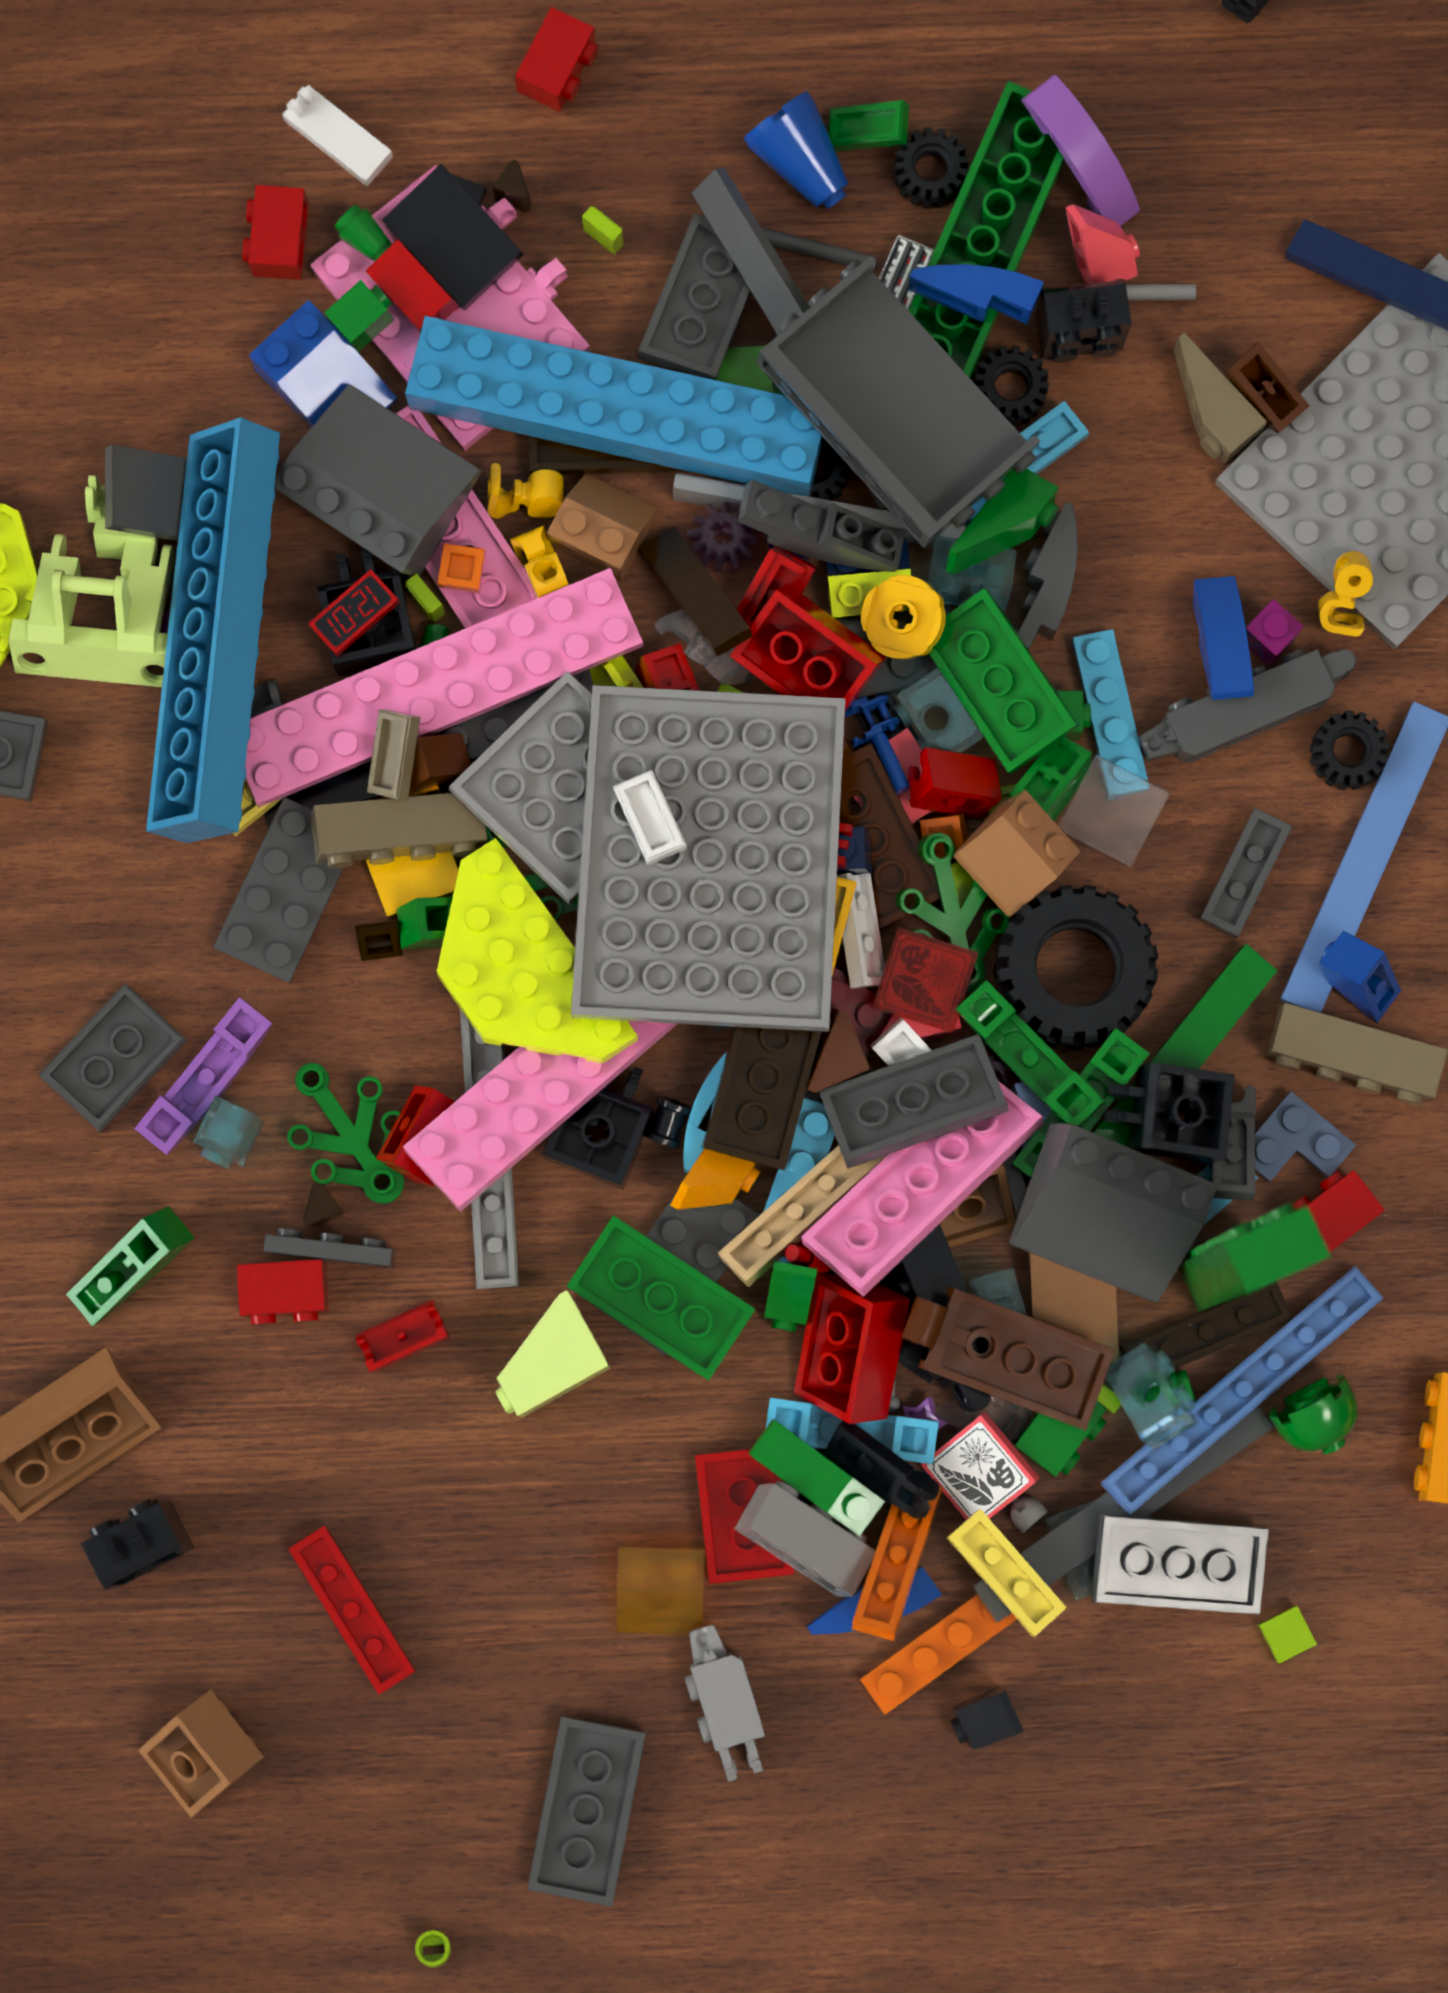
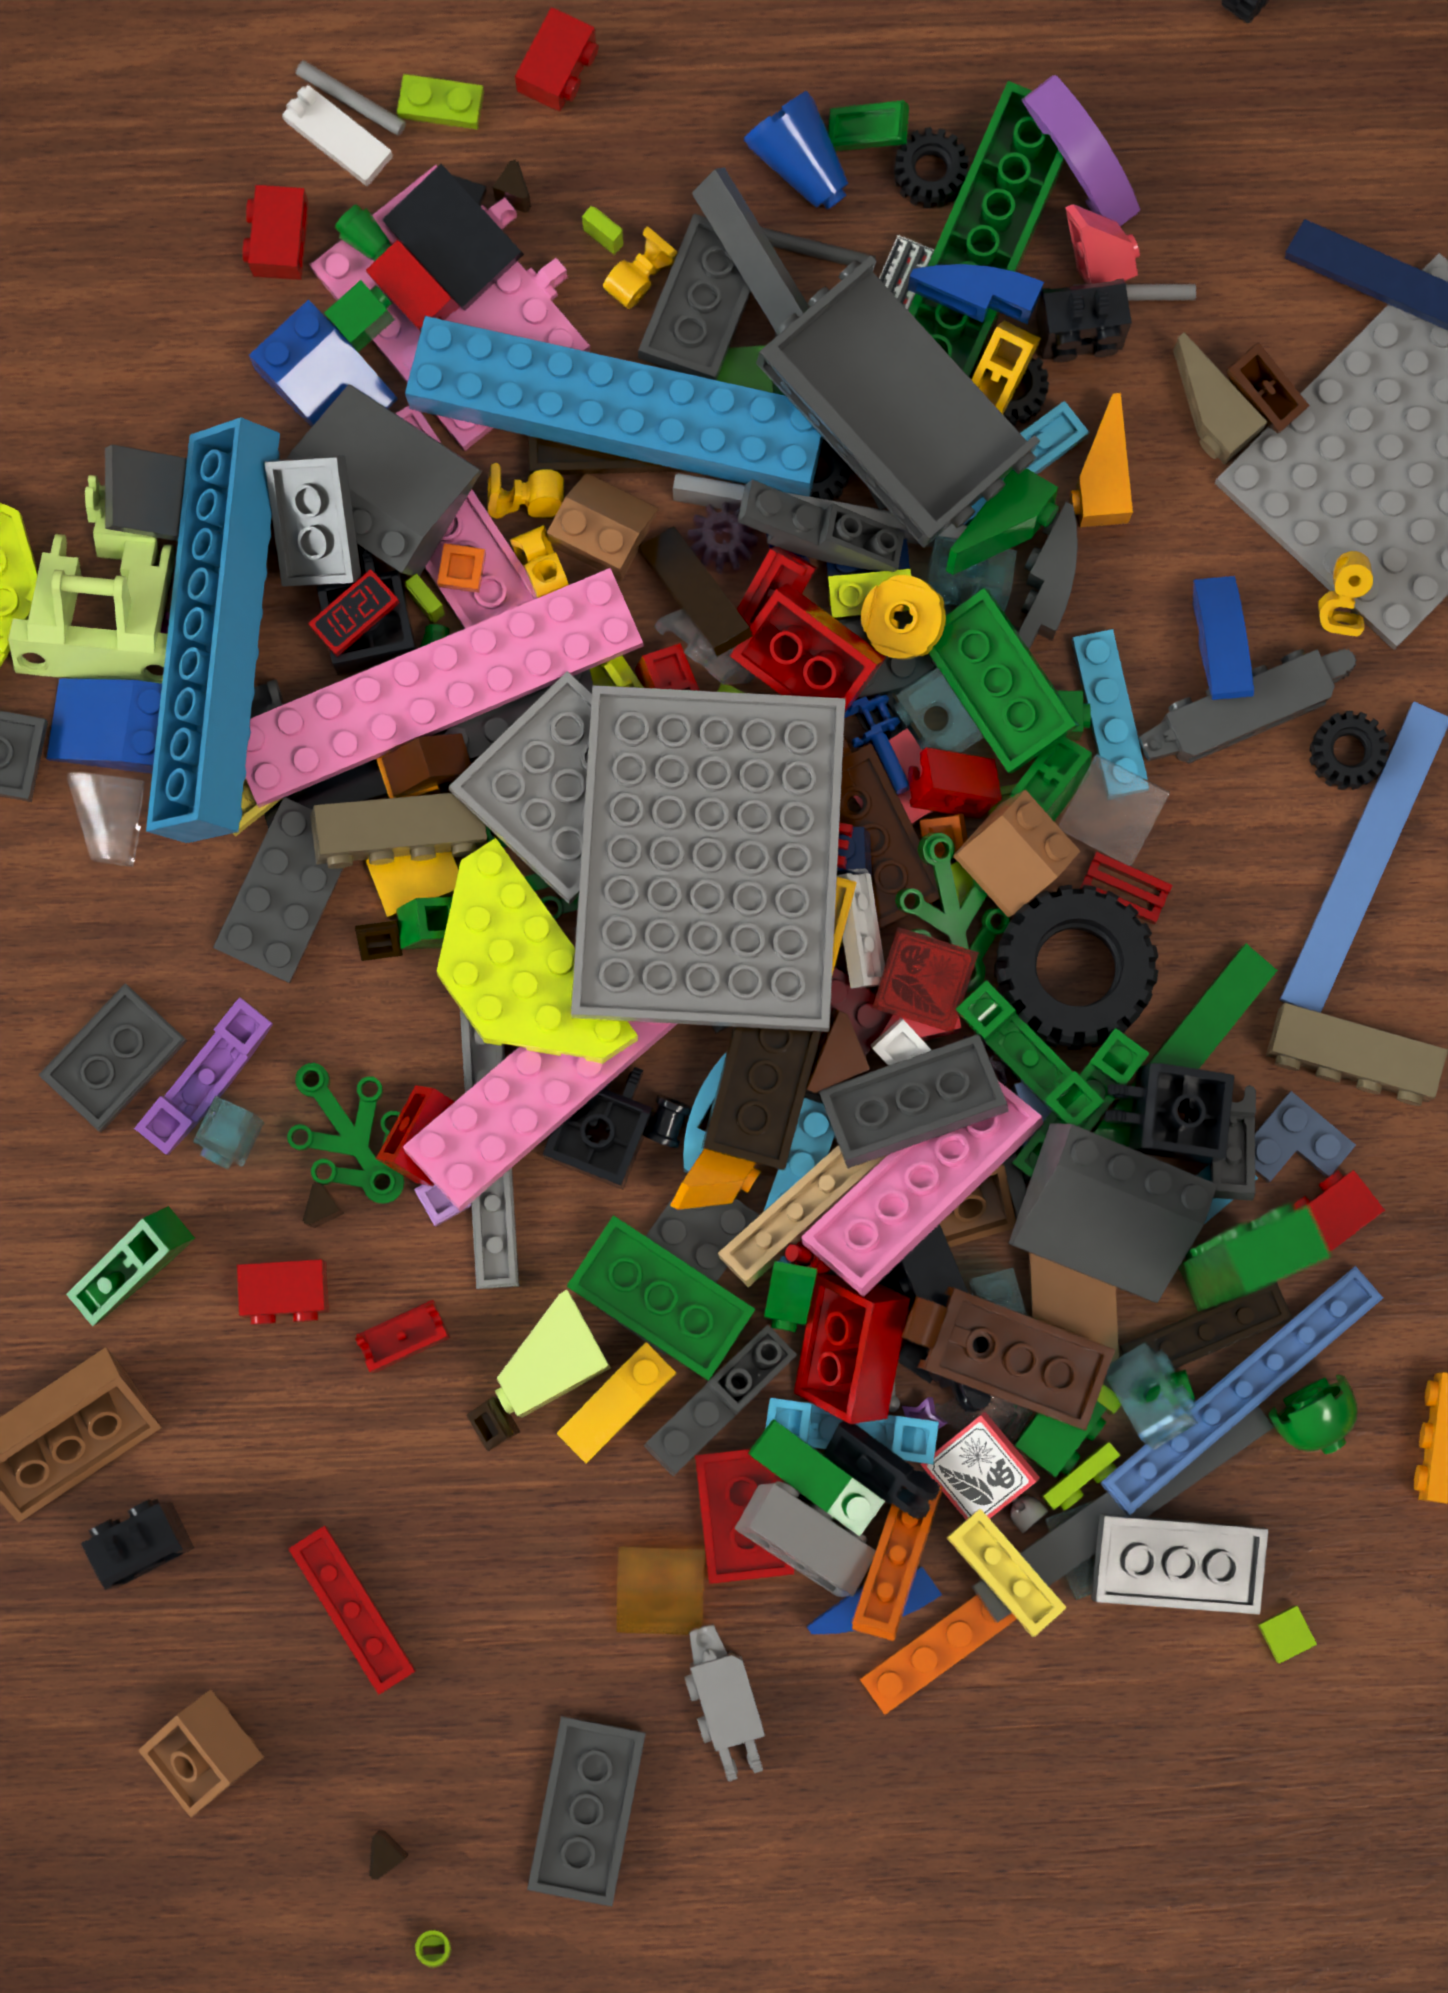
dark grey plate [263,1228,396,1268] -> none
dark tan tile [367,709,420,800] -> none
white tile [613,770,687,865] -> none
black slope [950,1686,1024,1750] -> none
dark grey plate [1199,808,1292,939] -> none
magenta brick [1246,599,1304,667] -> none
blue slope [1319,930,1401,1023] -> none
none -> blue slope [46,678,162,774]
none -> clear slope [67,772,145,867]
none -> dark grey plate [264,455,361,586]
none -> light grey bar [296,60,406,136]
none -> dark brown slope [369,1831,409,1880]
none -> lime plate [397,74,484,130]
none -> lavender tile [414,1184,472,1227]
none -> dark brown slope [467,1396,521,1451]
none -> yellow slope [557,1342,677,1464]
none -> yellow leg [603,226,678,309]
none -> dark grey slope [644,1324,797,1476]
none -> yellow slope [971,320,1041,414]
none -> lime plate [1040,1442,1120,1511]
none -> light orange slope [1070,393,1133,527]
none -> red tile [1080,851,1173,925]

